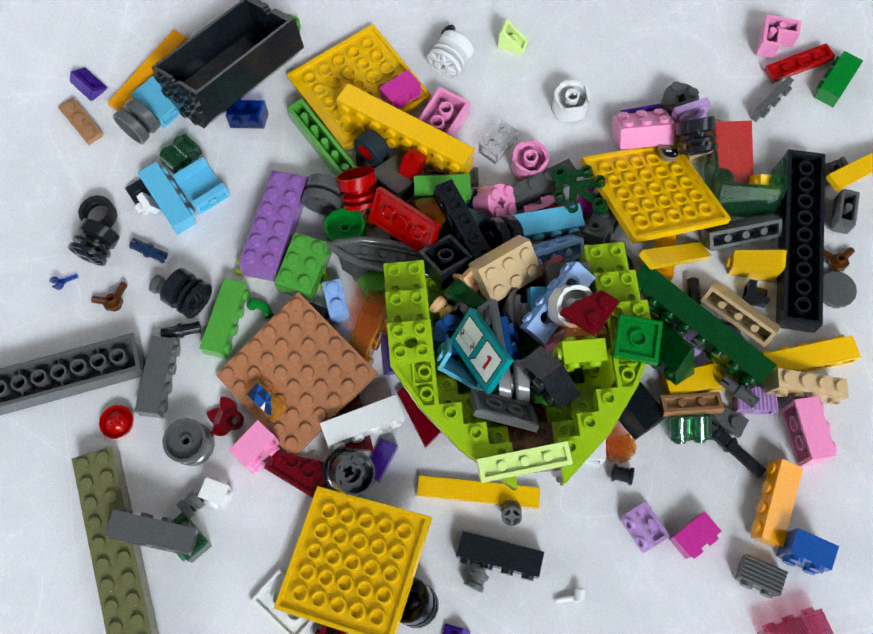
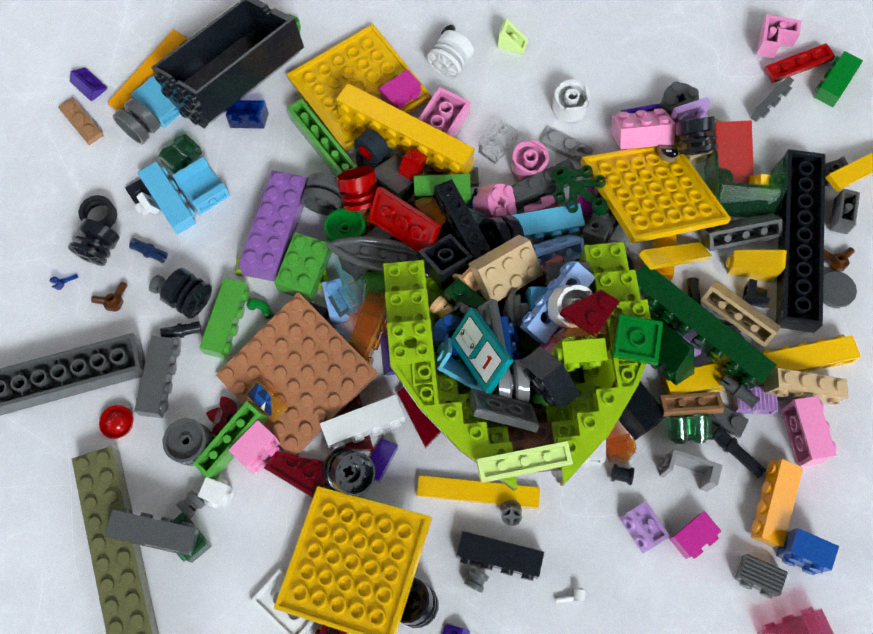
none -> bright green brick [193,401,269,479]
none -> clear light blue slope [328,277,367,317]
none -> light grey hinge [541,128,593,162]
none -> light grey panel [659,449,723,492]

